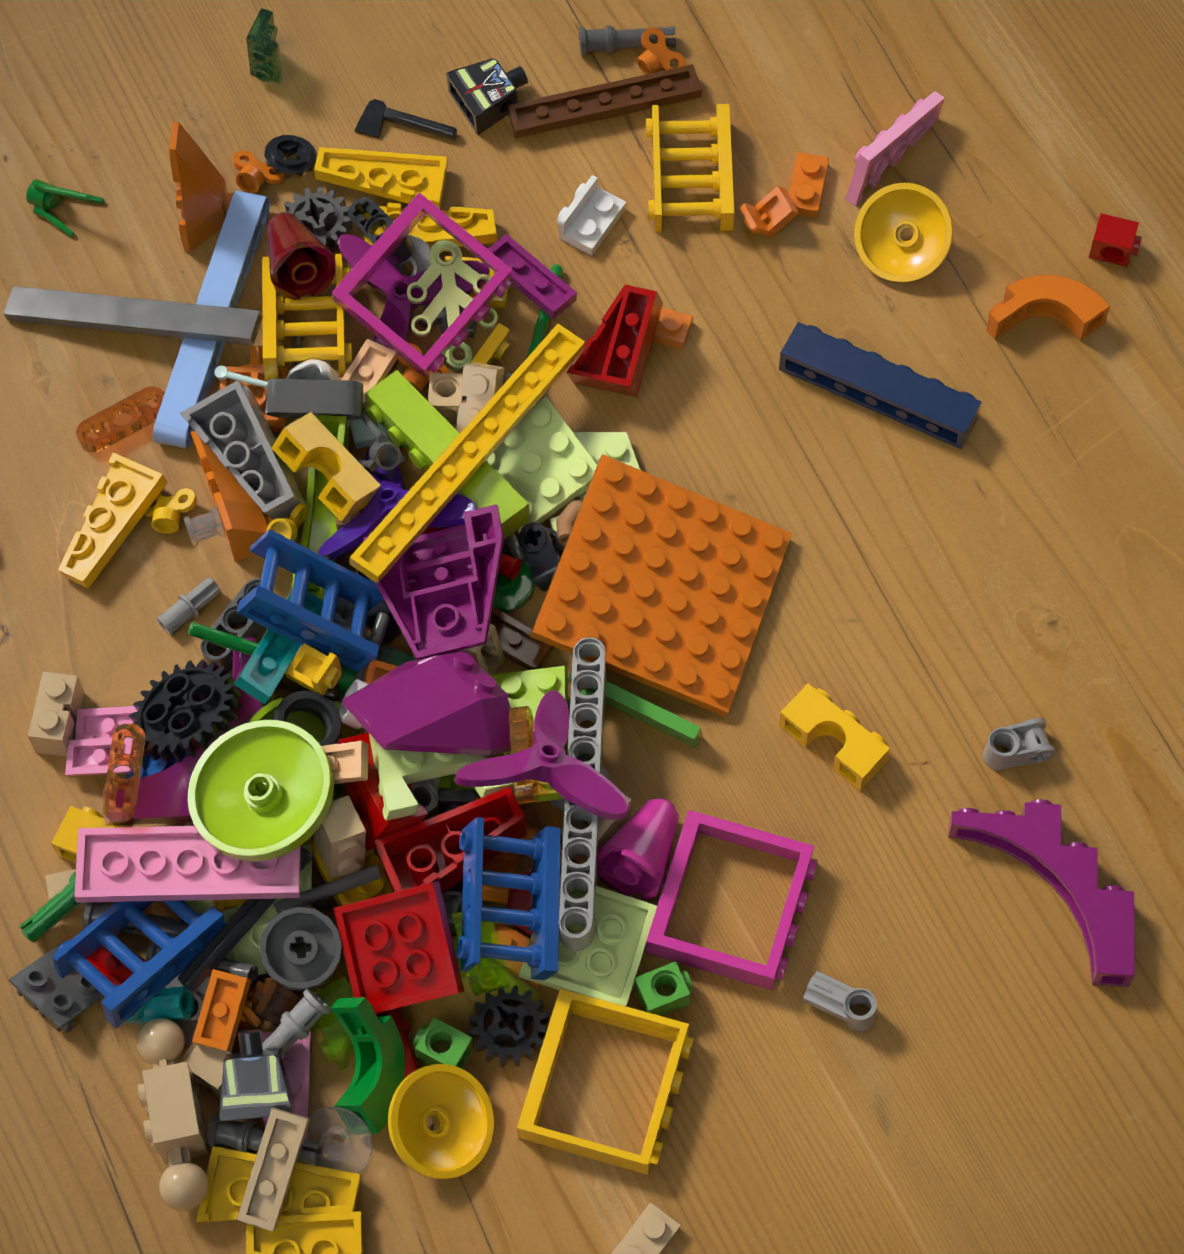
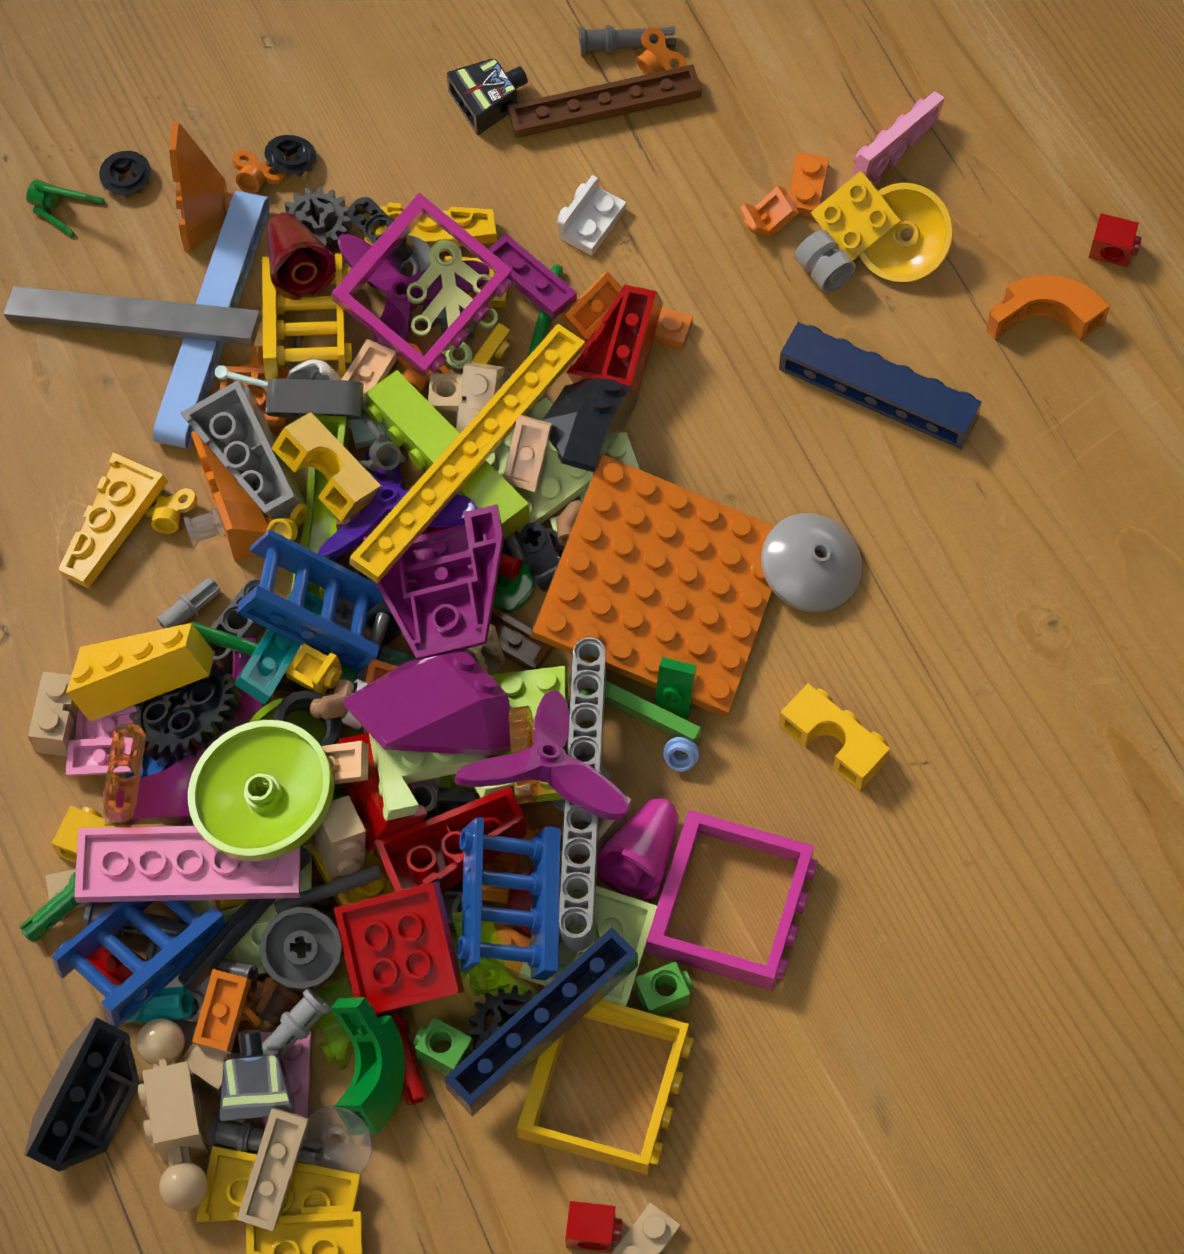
dark grey hinge [9,942,104,1033] -> none
clear orange beam [76,386,165,453] -> none
clear green bracket [246,8,282,84] -> none
yellow wing [314,147,448,209] -> none
black piece [354,99,457,140] -> none
yellow dish [388,1064,494,1179] -> none
yellow fence [646,104,734,233] -> none
light grey piece [803,971,877,1032] -> none
magenta arch [948,799,1134,987] -> none
light grey piece [983,718,1056,771] -> none
none -> black wedge [24,1017,140,1172]
none -> yellow wedge [66,623,215,722]
none -> black gear [99,151,152,198]
none -> medium nougat arm [310,680,354,720]
none -> brick [444,927,638,1117]
none -> light nougat plate [503,415,553,492]
none -> black wedge [543,378,638,473]
none -> orange plate [561,271,622,341]
none -> red brick [565,1201,622,1253]
none -> green plate [654,657,697,720]
none -> light blue plate [663,737,699,772]
none -> light grey dish [761,513,862,613]
none -> light grey wheel [794,230,856,293]
none -> yellow hinge [810,171,901,260]

